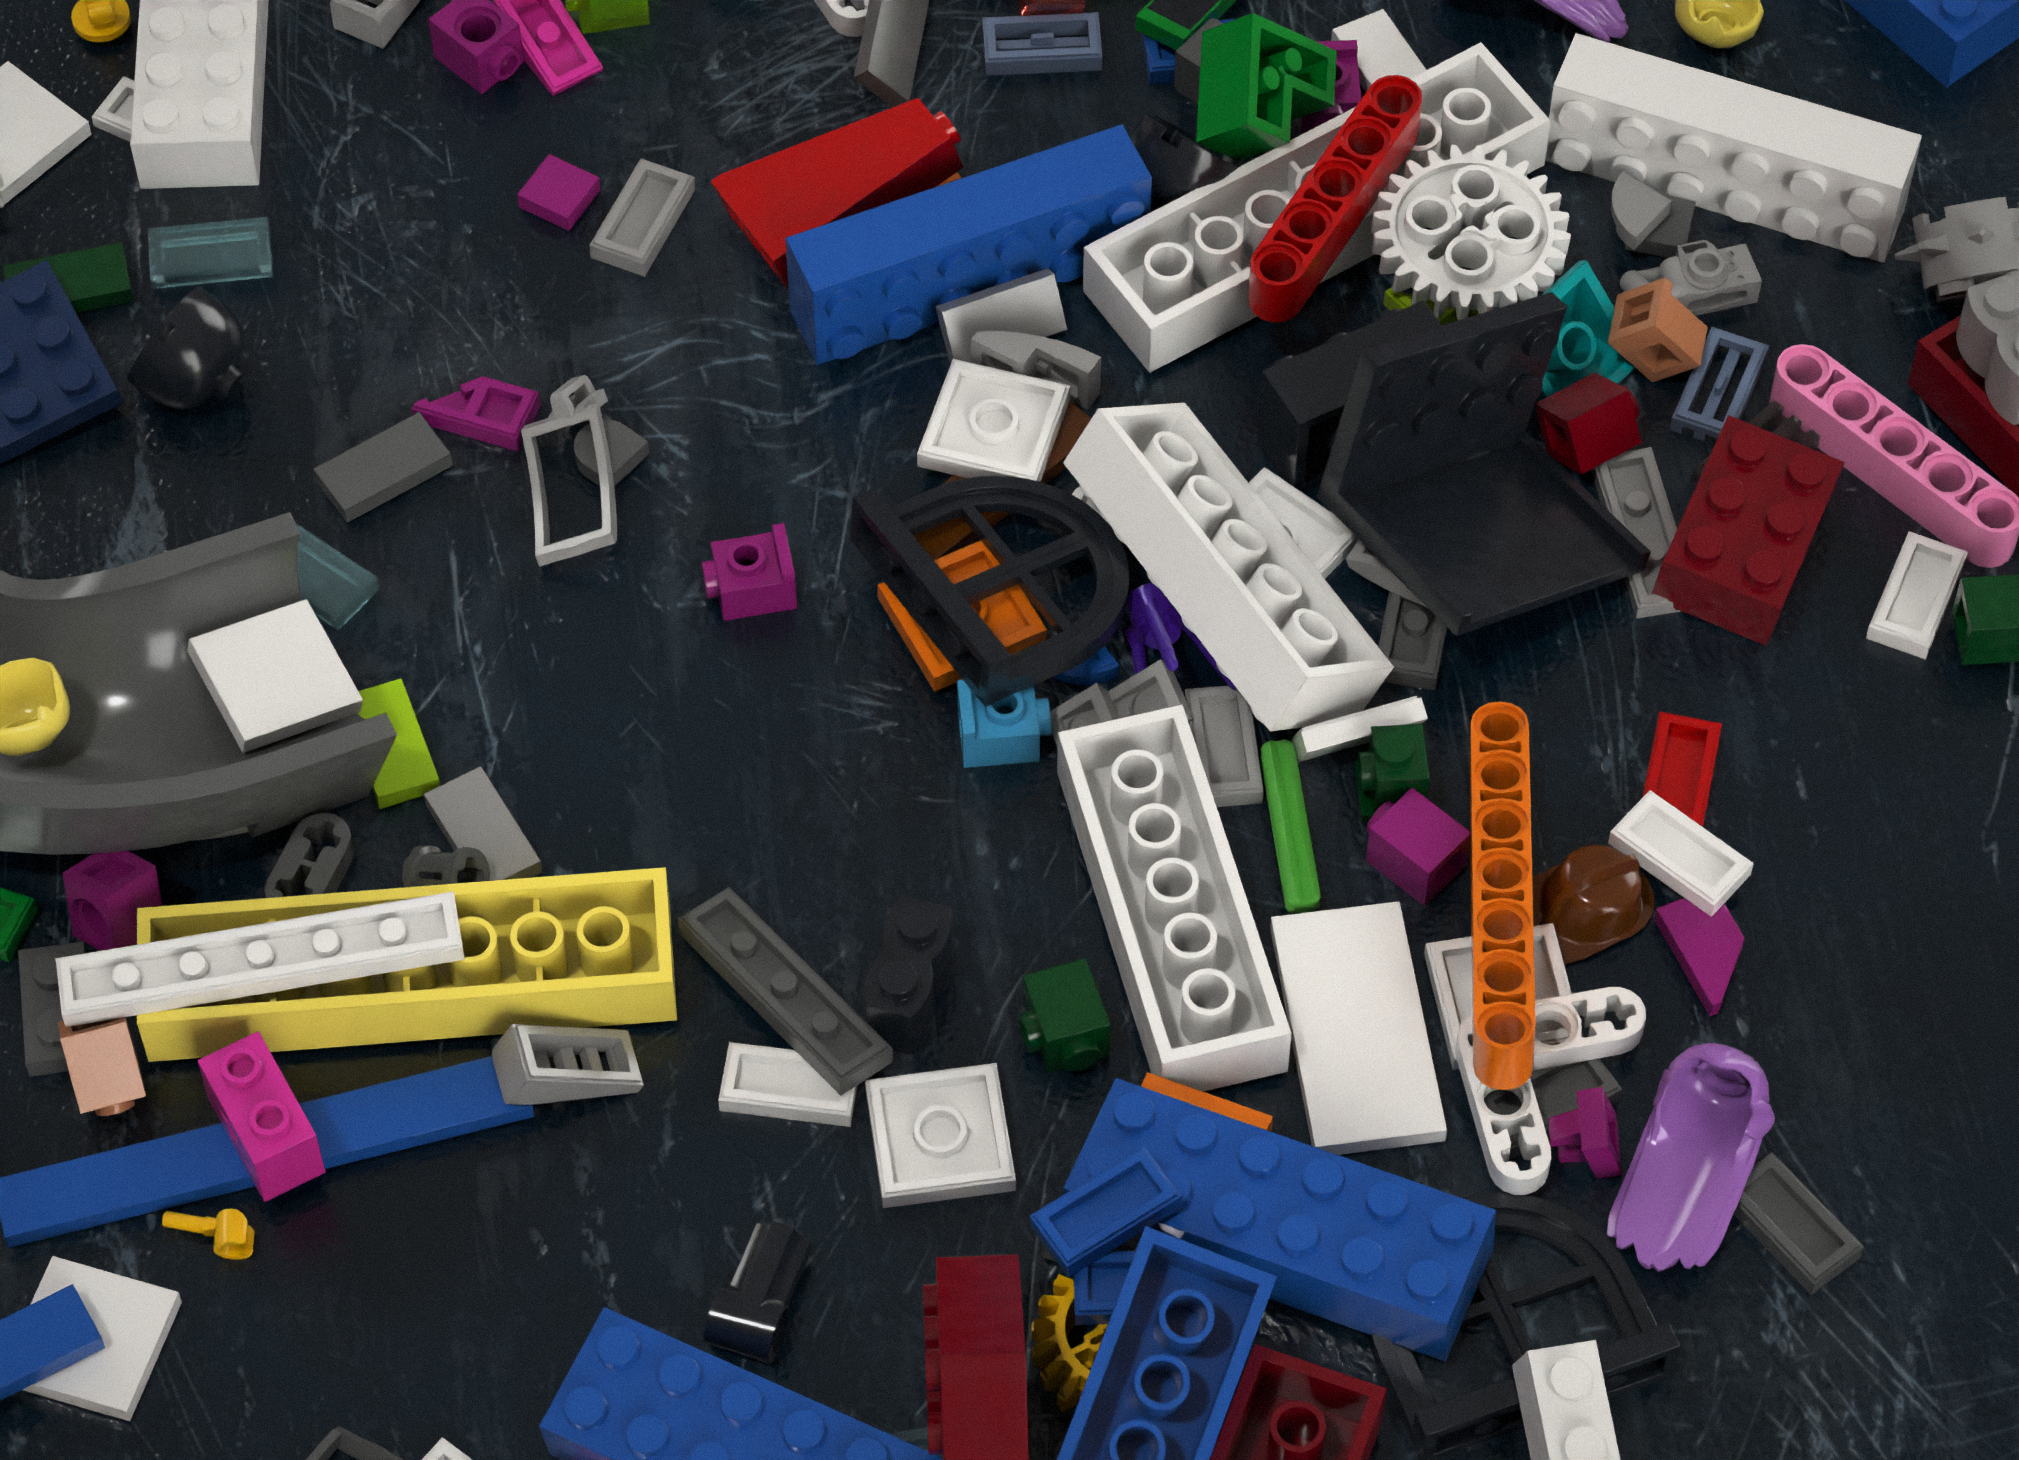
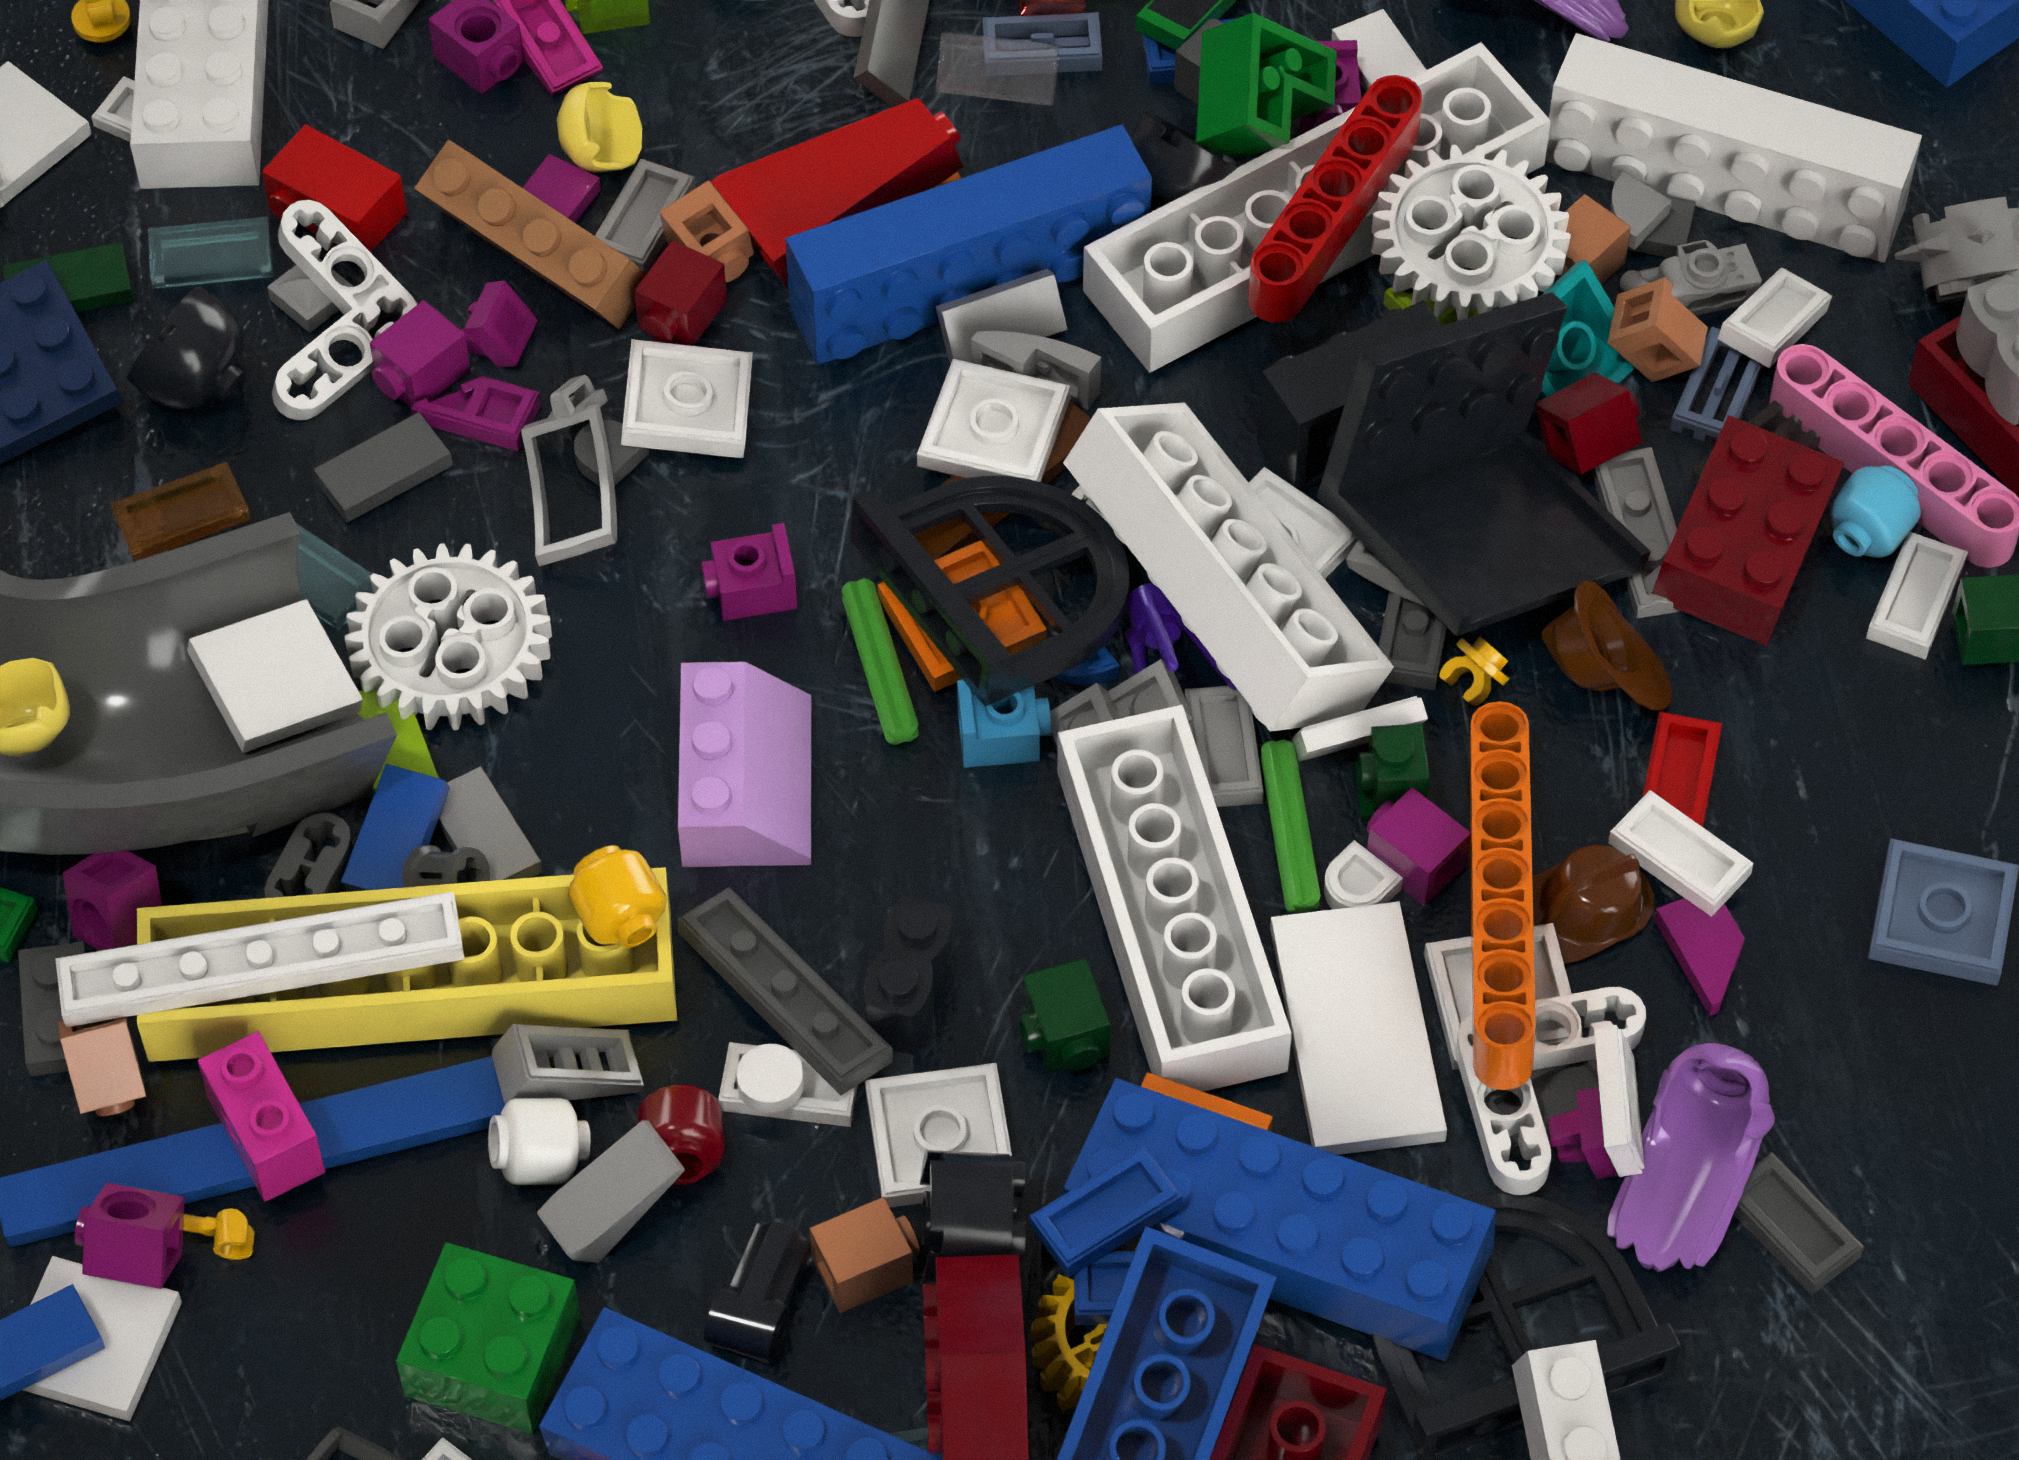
none -> magenta brick [75,1182,185,1289]
none -> clear orange tile [110,462,251,562]
none -> red brick [262,124,407,253]
none -> light grey tile [267,258,353,333]
none -> white beam [272,200,417,421]
none -> blue tile [341,763,450,891]
none -> white gear [345,543,552,730]
none -> magenta brick [370,300,471,408]
none -> green brick [396,1242,580,1435]
none -> medium nougat brick [414,139,646,330]
none -> magenta tile [460,280,538,368]
none -> white head [488,1098,591,1185]
none -> light grey slope [537,1120,685,1263]
none -> light yellow hair [557,82,642,173]
none -> yellow head [568,845,667,948]
none -> white tile [621,339,753,458]
none -> dark red brick [634,240,727,346]
none -> dark red head [636,1084,725,1185]
none -> nougat brick [659,180,754,282]
none -> lavender slope [678,662,812,867]
none -> white tile [736,1044,804,1114]
none -> nougat brick [810,1197,920,1314]
none -> bright green axle [842,578,919,745]
none -> black brick [916,1150,1026,1287]
none -> clear tile [936,31,1060,106]
none -> white tile [1324,840,1403,909]
none -> yellow plate [1439,636,1510,706]
none -> reddish brown piece [1542,580,1672,711]
none -> nougat brick [1553,194,1631,285]
none -> white tile [1594,1025,1645,1177]
none -> white tile [1717,268,1832,368]
none -> medium azure head [1827,465,1921,558]
none -> sand blue tile [1868,839,2019,986]

